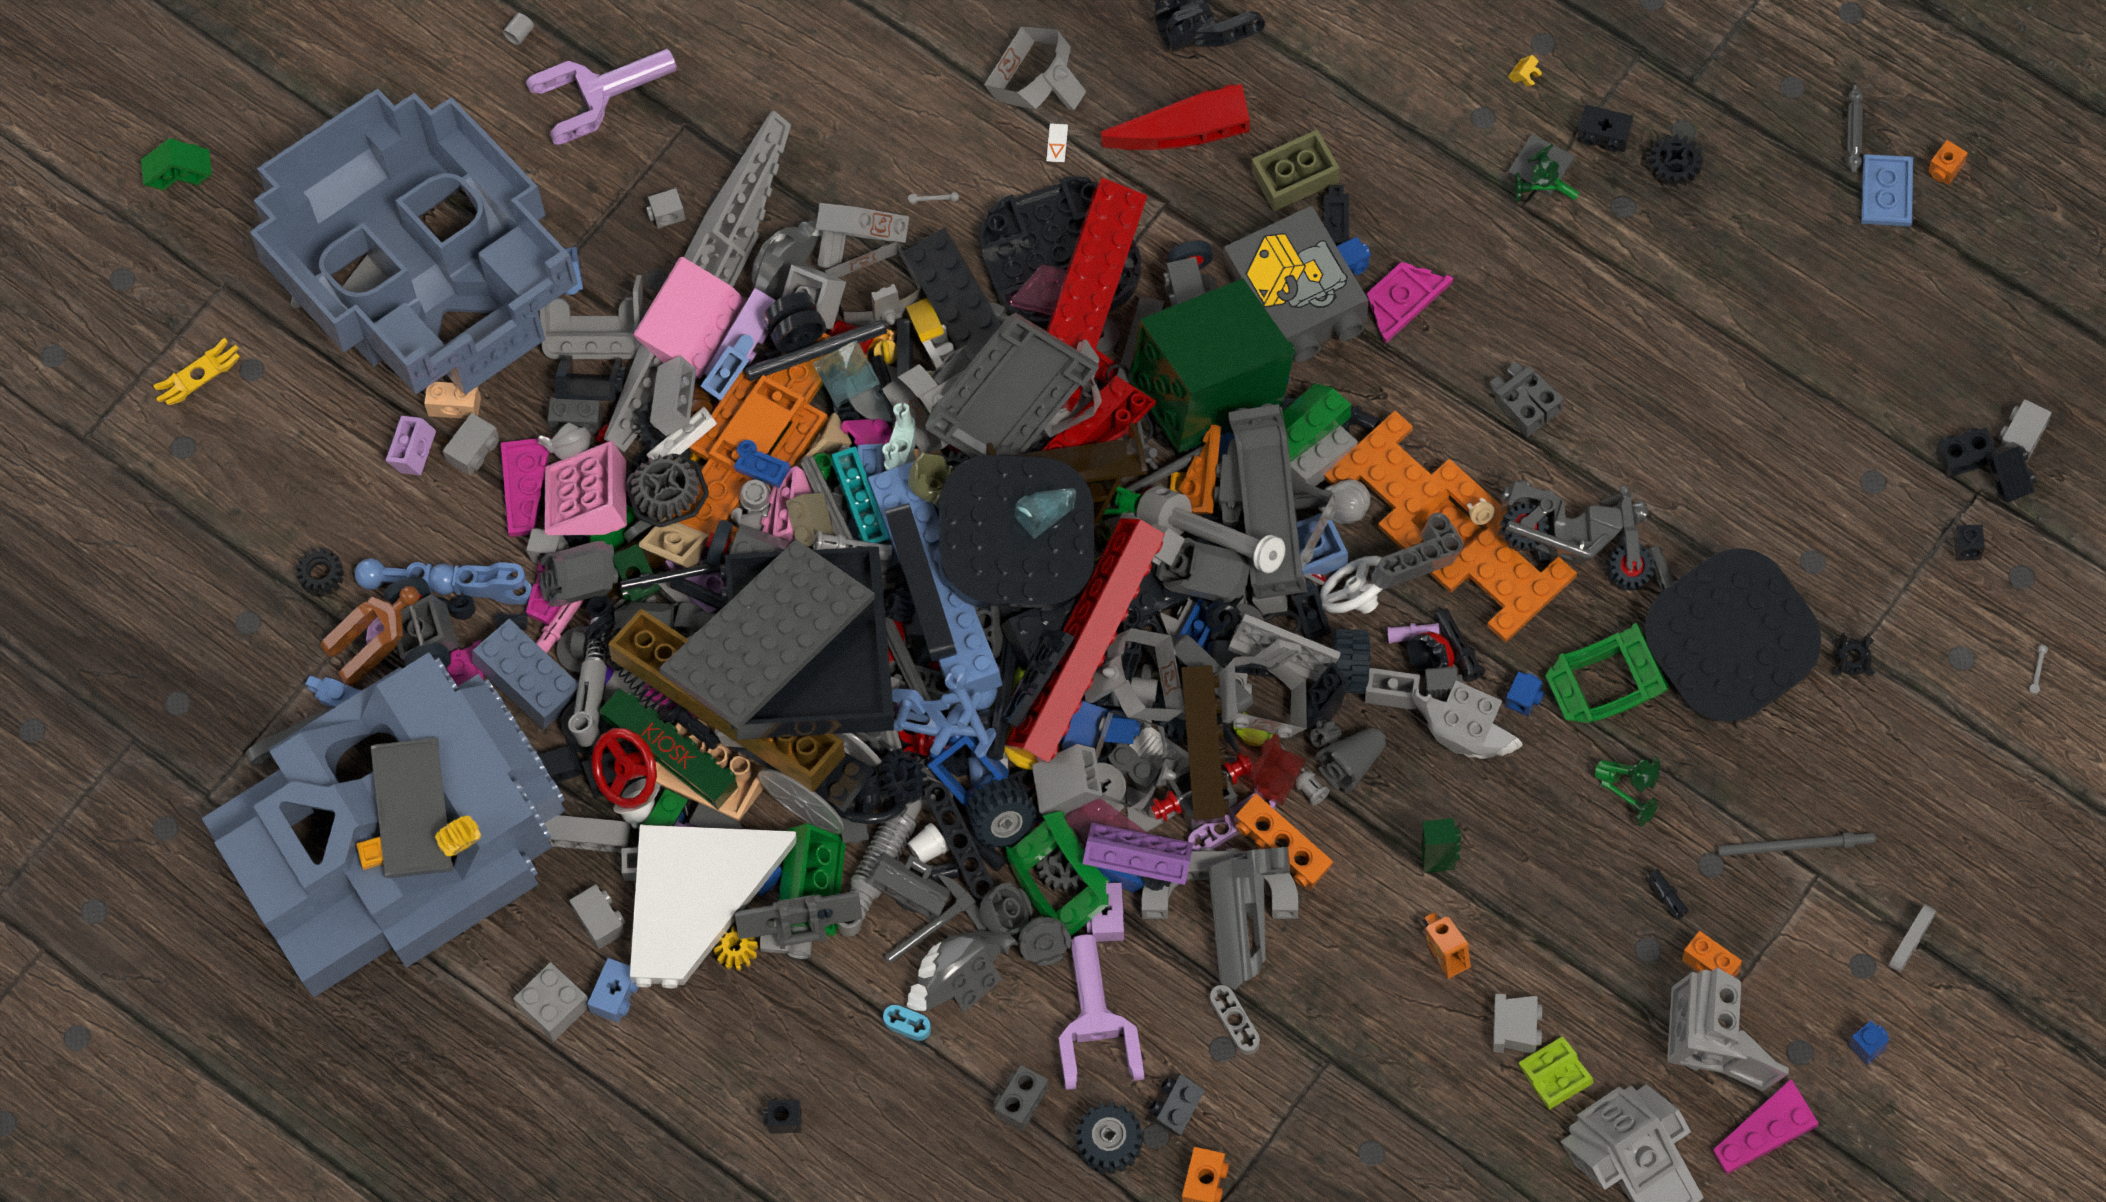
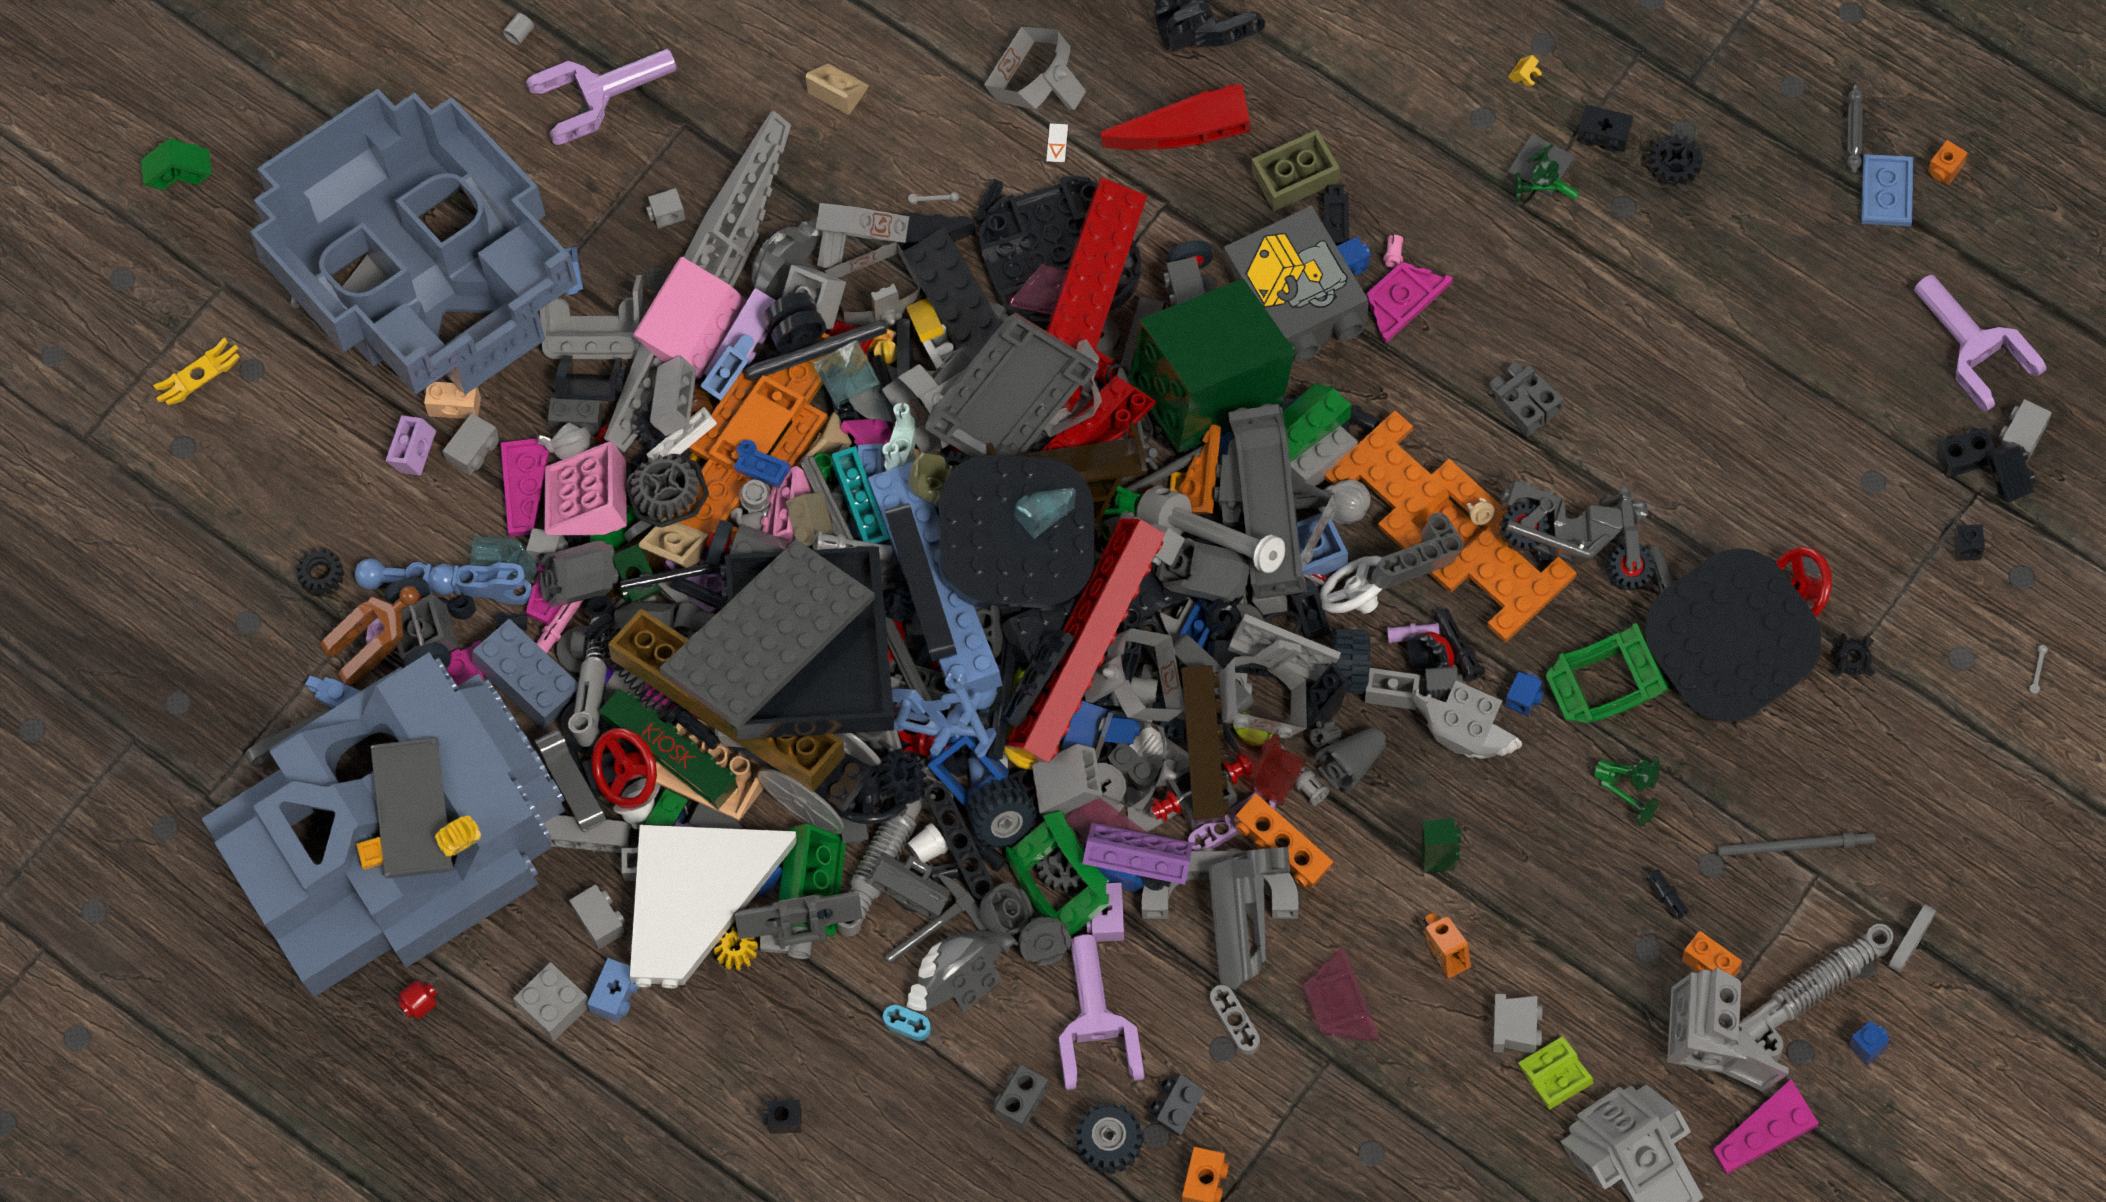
none -> red head [398,980,438,1019]
none -> clear light blue piece [469,536,537,582]
none -> dark grey beam [534,729,606,833]
none -> tan slope [806,63,869,115]
none -> black slope [898,213,976,252]
none -> black axle [974,179,1003,224]
none -> clear pink wing [1303,947,1379,1042]
none -> bright pink pin [1383,235,1404,268]
none -> light grey piece [1739,924,1893,1062]
none -> red piece [1775,546,1832,617]
none -> lavender piece [1914,274,2047,412]

